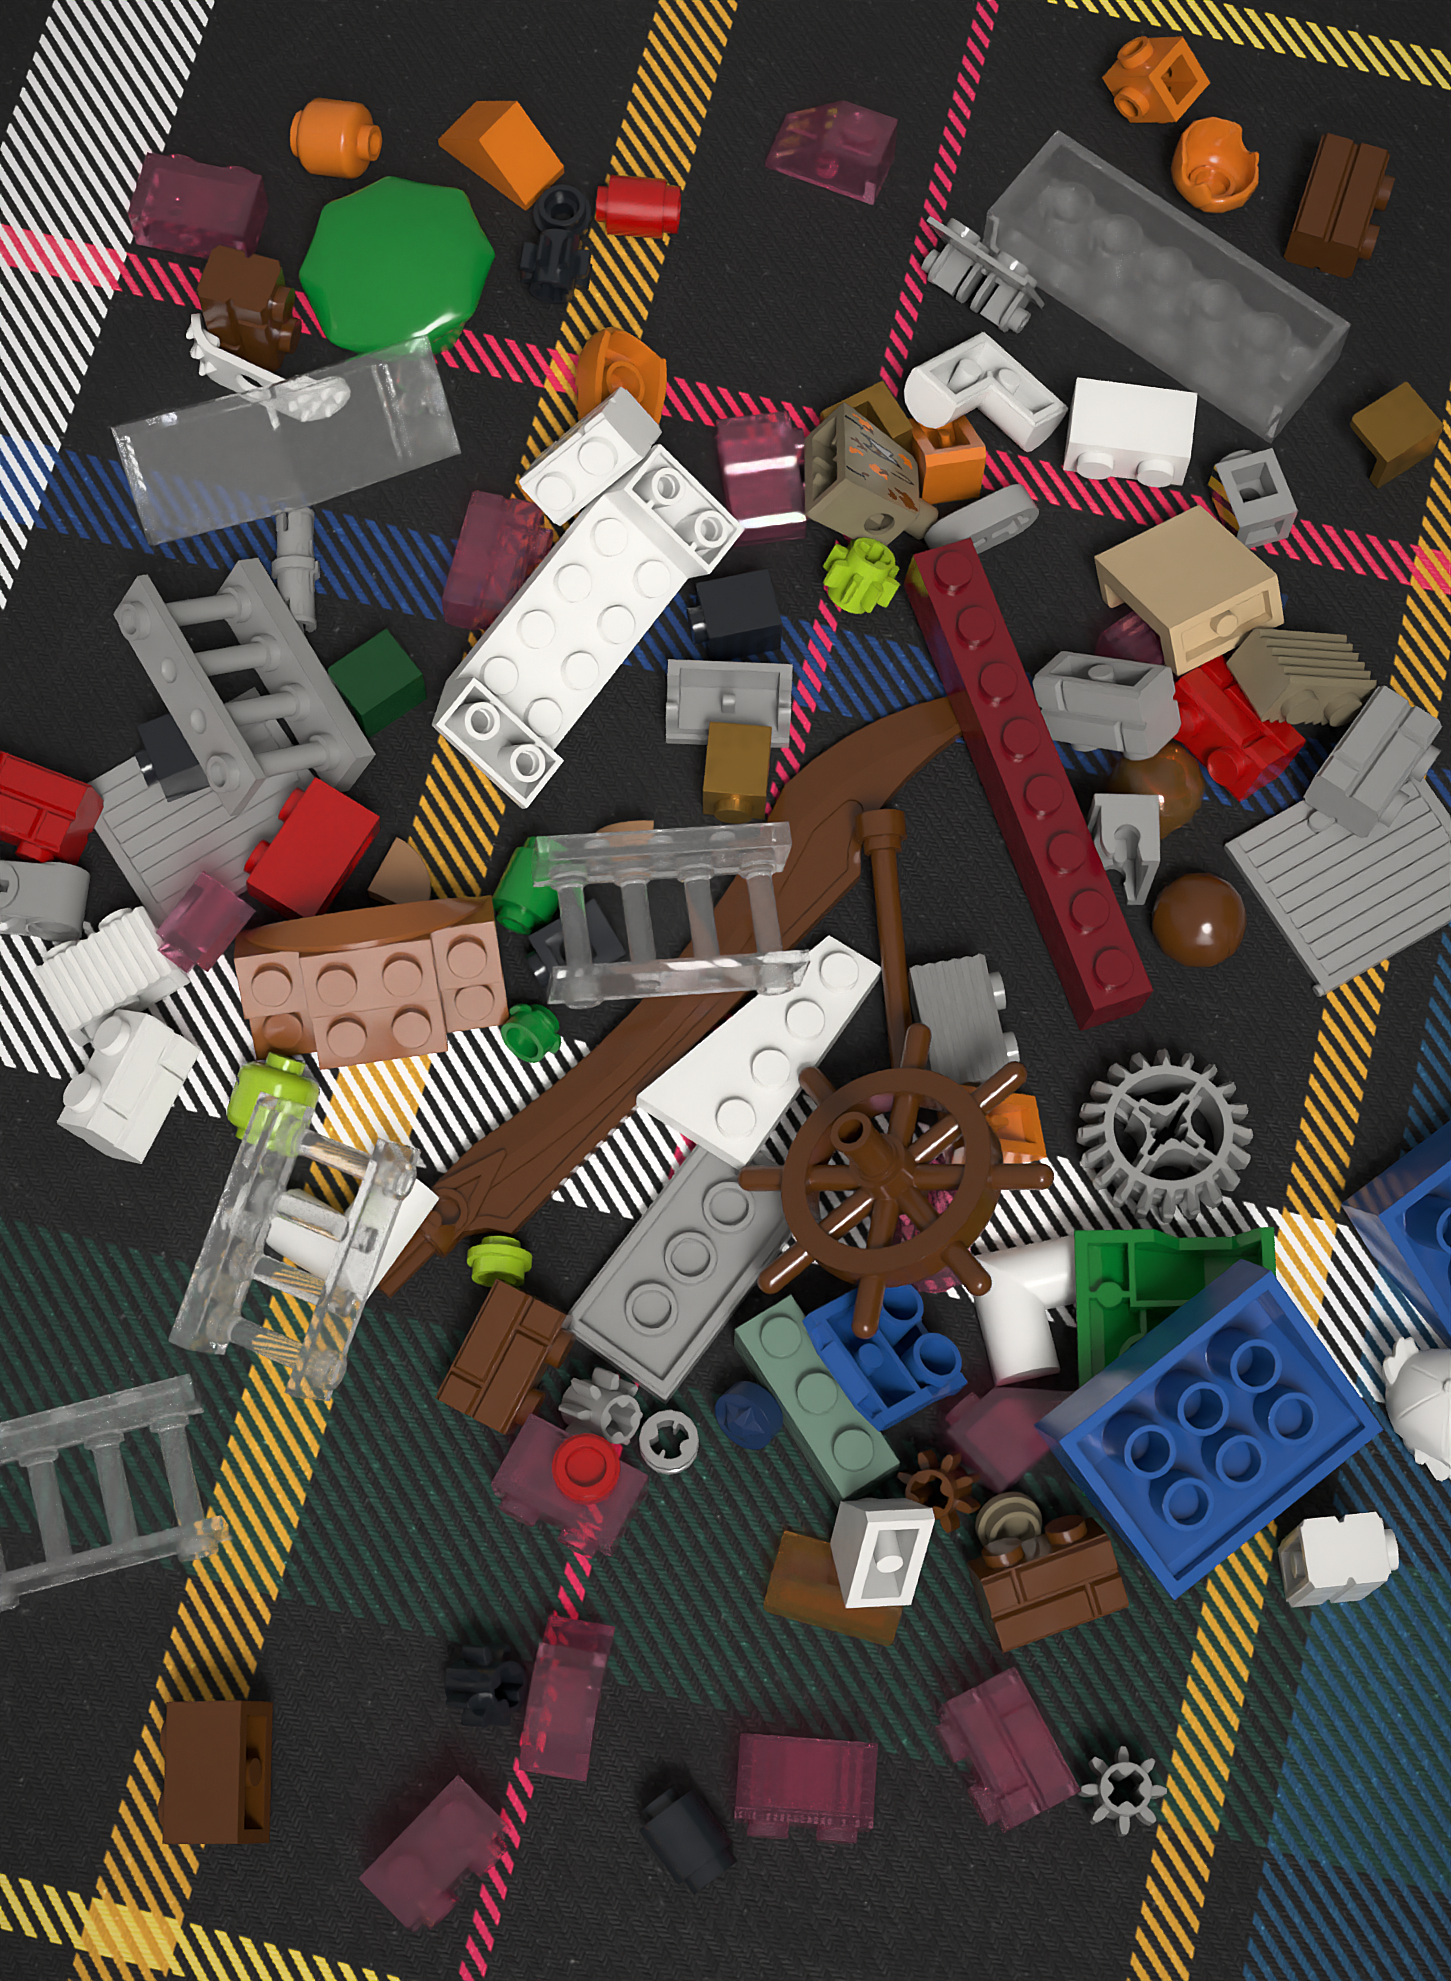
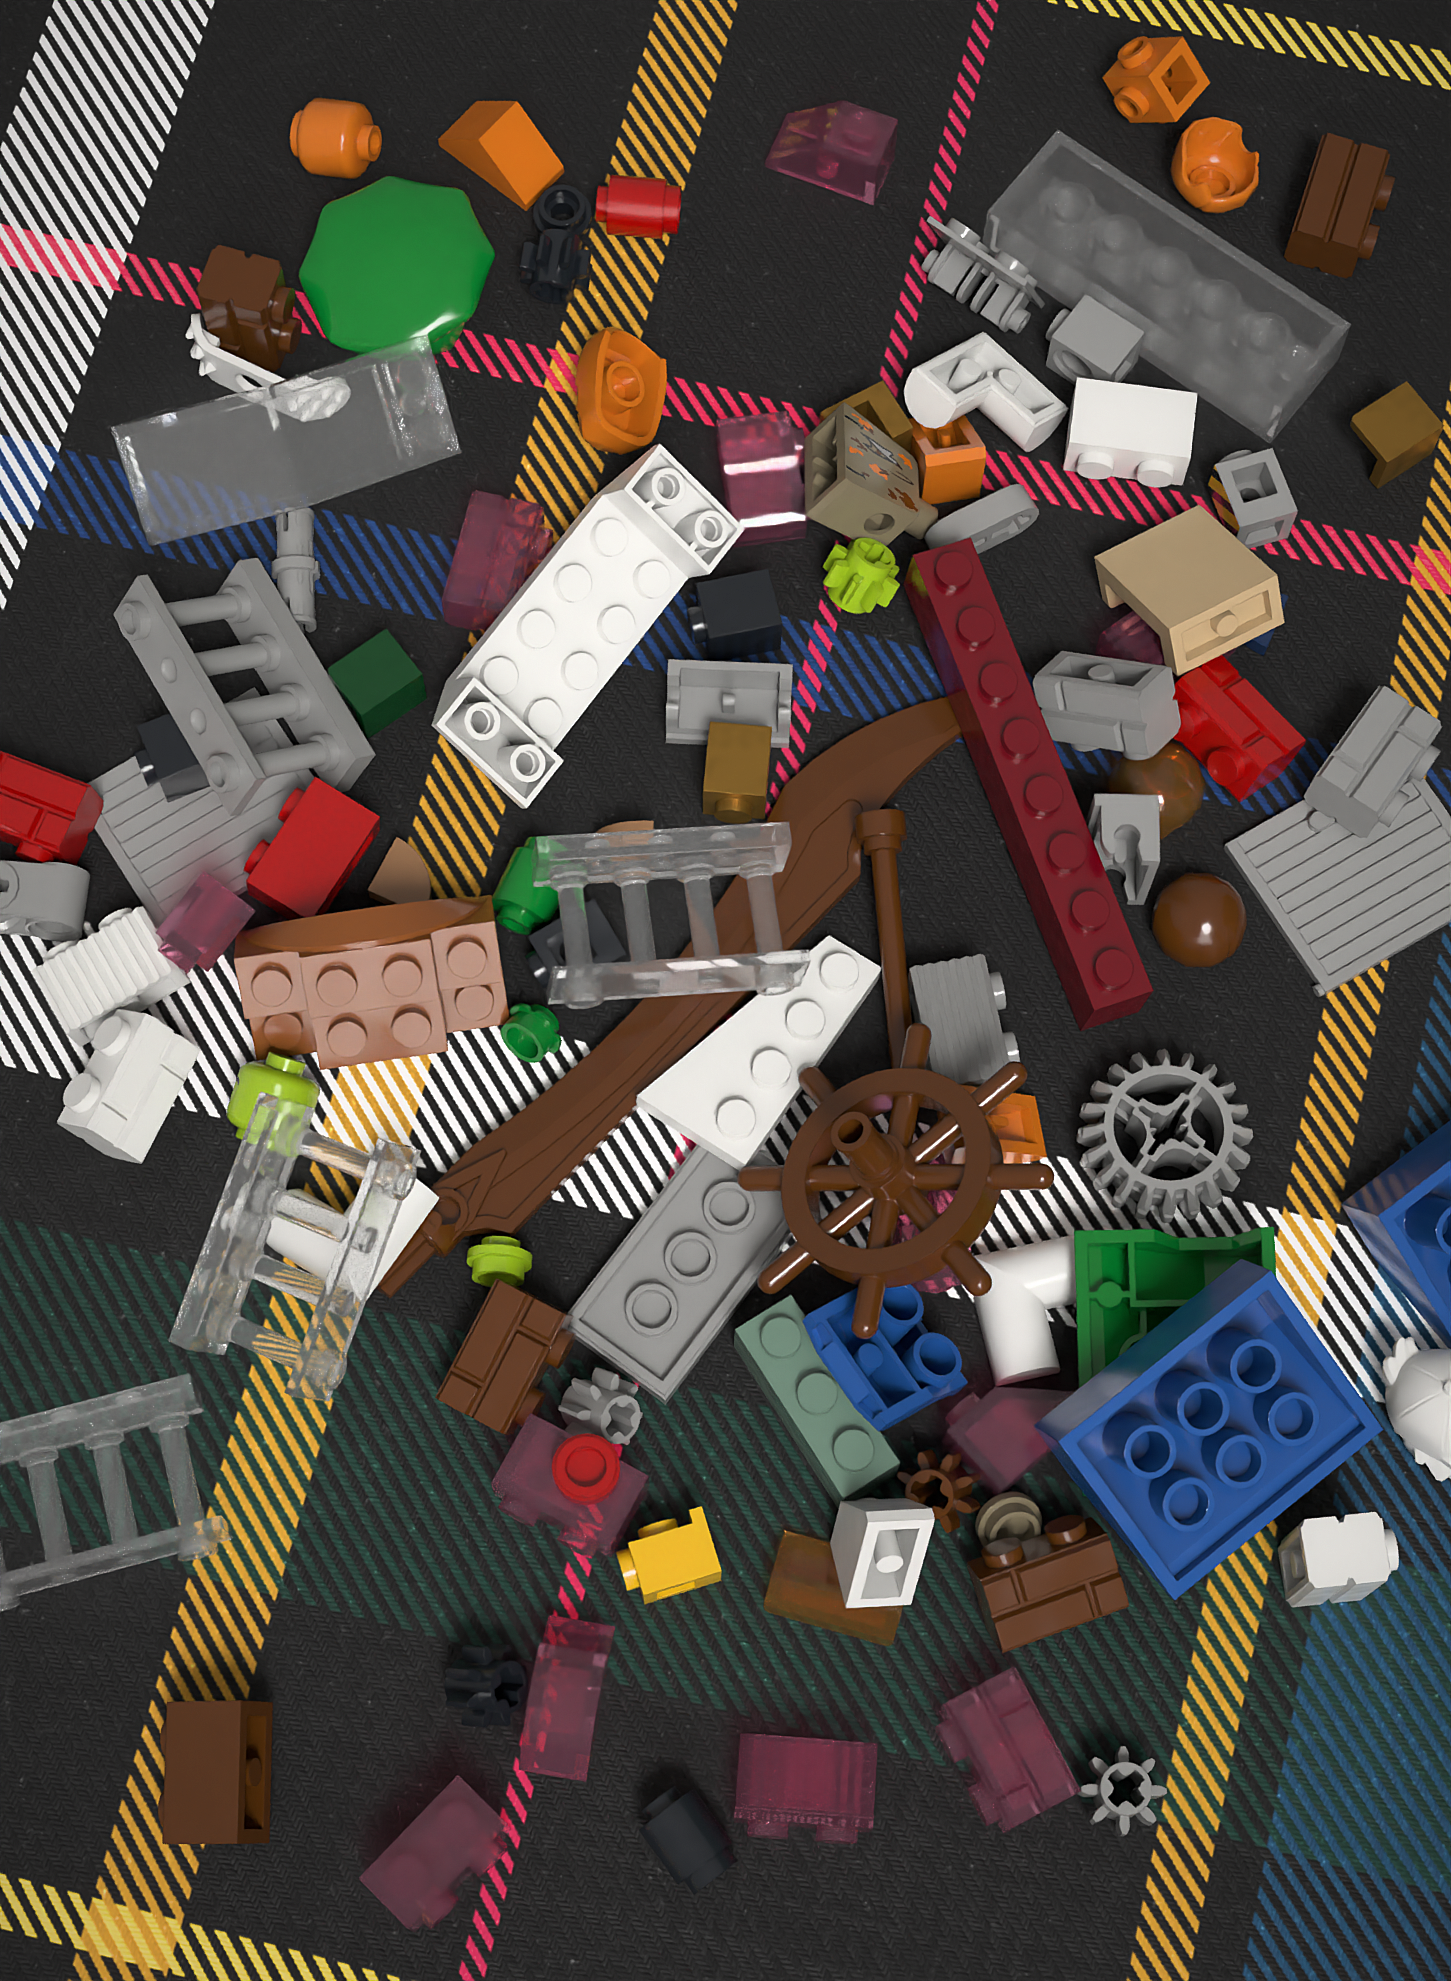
clear pink brick [127,152,269,259] -> none
white brick [519,387,662,526] -> none
light grey bush [639,1410,699,1475] -> none
dark blue tile [715,1381,783,1450] -> none
dark tan brick [1226,628,1377,727] -> none
none -> yellow brick [616,1506,722,1605]
none -> light grey brick [1045,294,1145,385]

